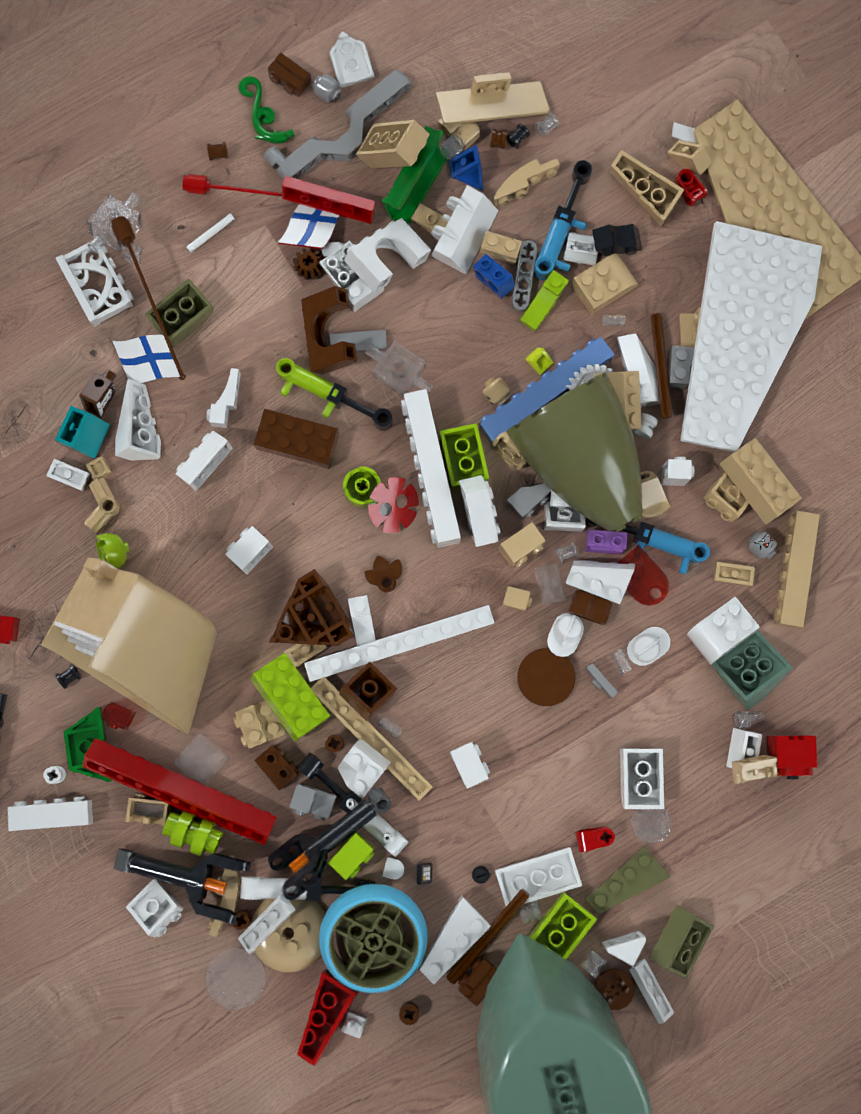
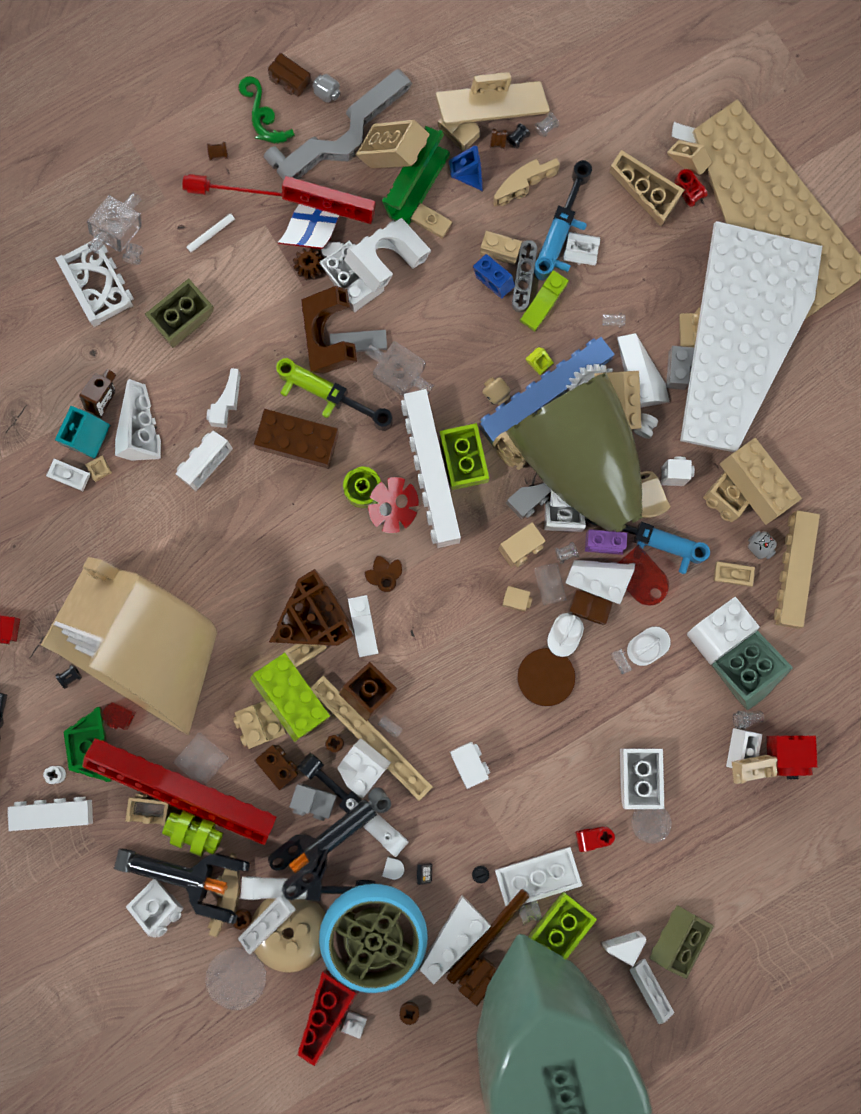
tan piece [84,477,120,534] -> none
lime cylinder [95,533,130,569] -> none
flag [111,216,186,383] -> none
white brick [225,526,273,574] -> none
white plate [304,605,494,682] -> none
lime brick [328,830,375,880] -> none
white tile [329,32,375,88] -> none
white piece [431,185,498,274] -> none
clear wheel [440,135,464,159] -> none
white brick [459,475,500,547] -> none
tan brick [571,253,639,315] -> none
clear wheel [580,949,608,978] -> none
light grey plate [585,663,618,698] -> none
olive wing [585,846,670,914] -> none
black brick [592,224,642,256] -> none
reddish brown plate [594,969,634,1010] -> none
reddish brown axle [651,313,672,419] -> none

